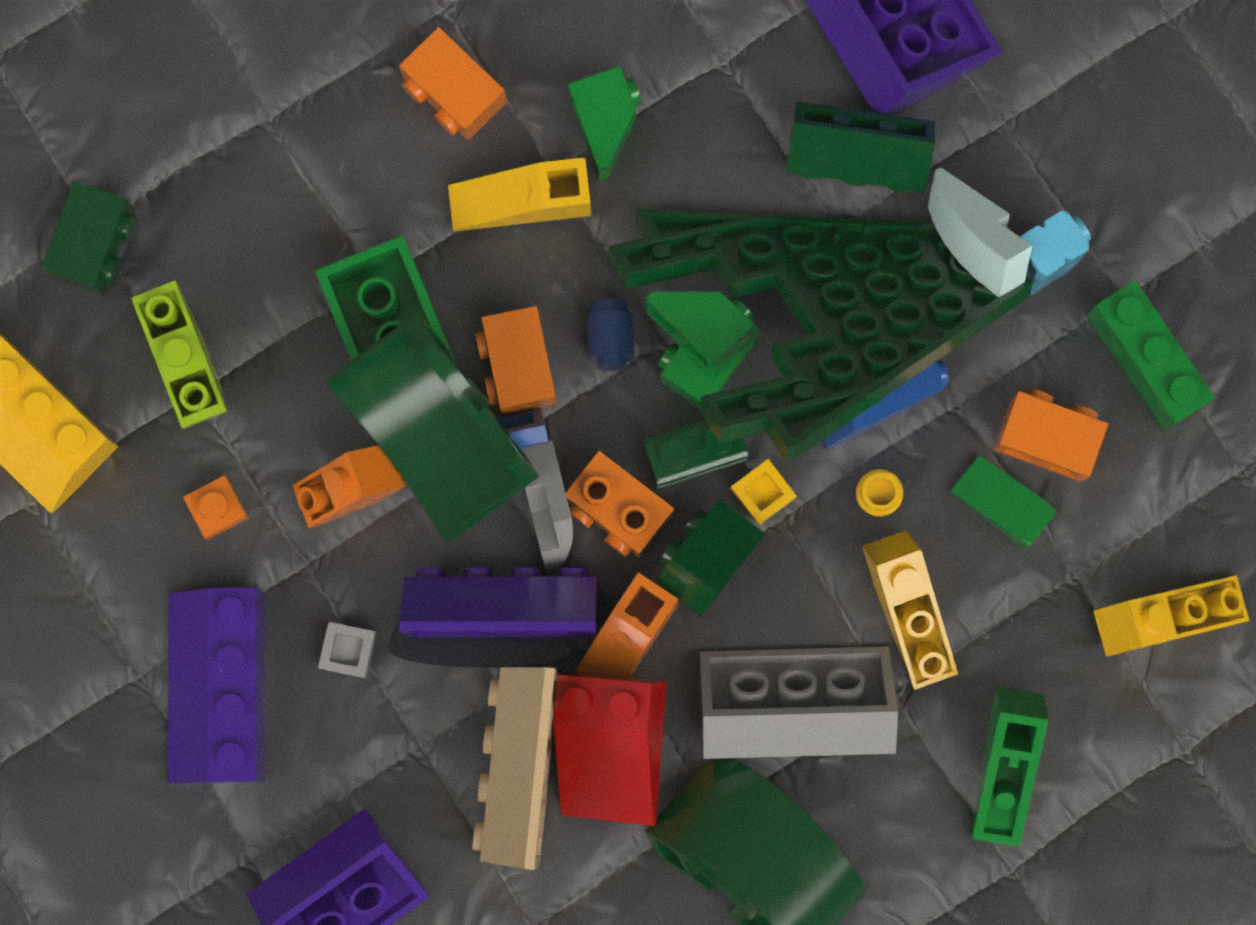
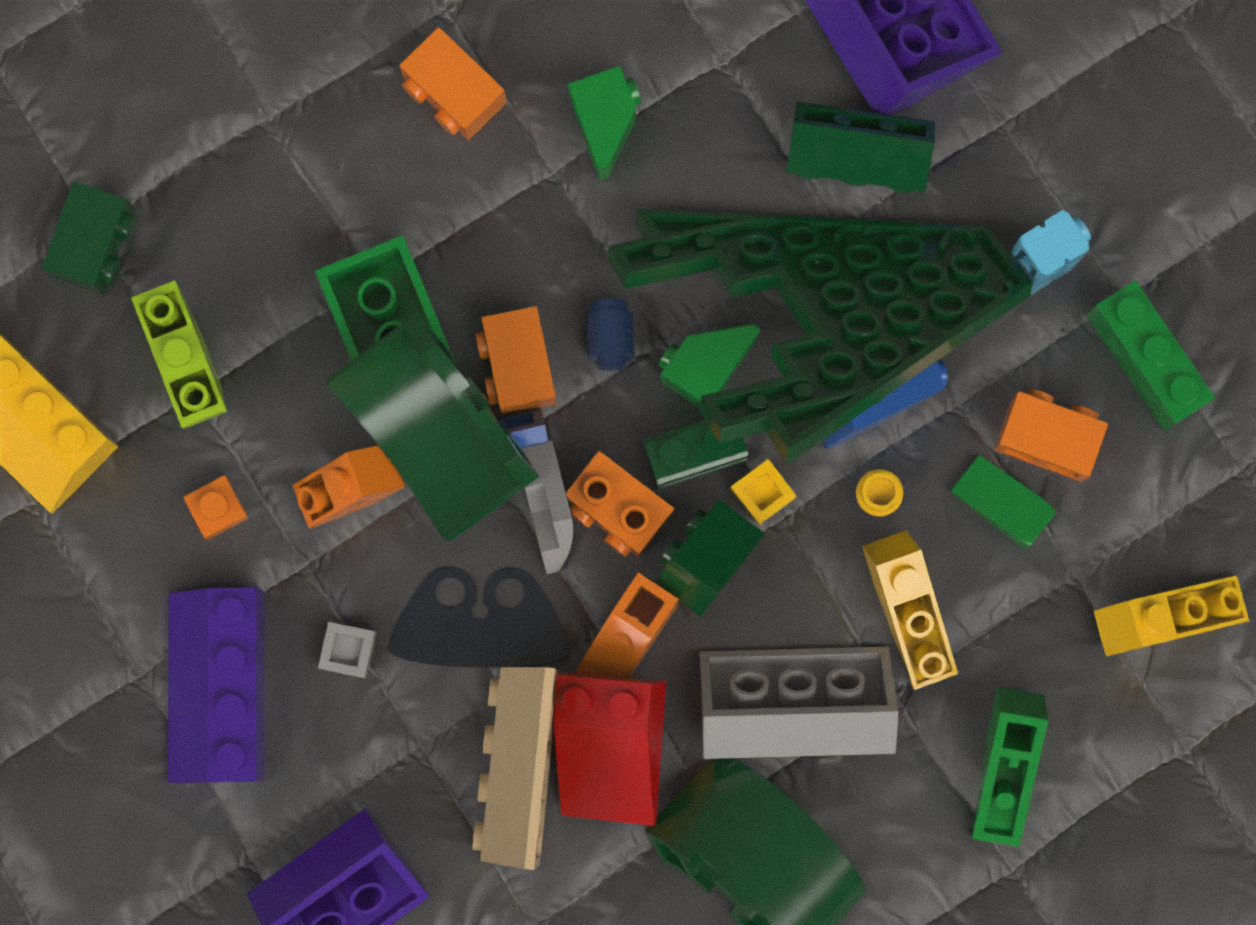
dark purple slope [399,568,597,637] -> none
yellow slope [448,157,591,232] -> none
green slope [646,292,755,377] -> none
light aqua slope [928,167,1033,297] -> none

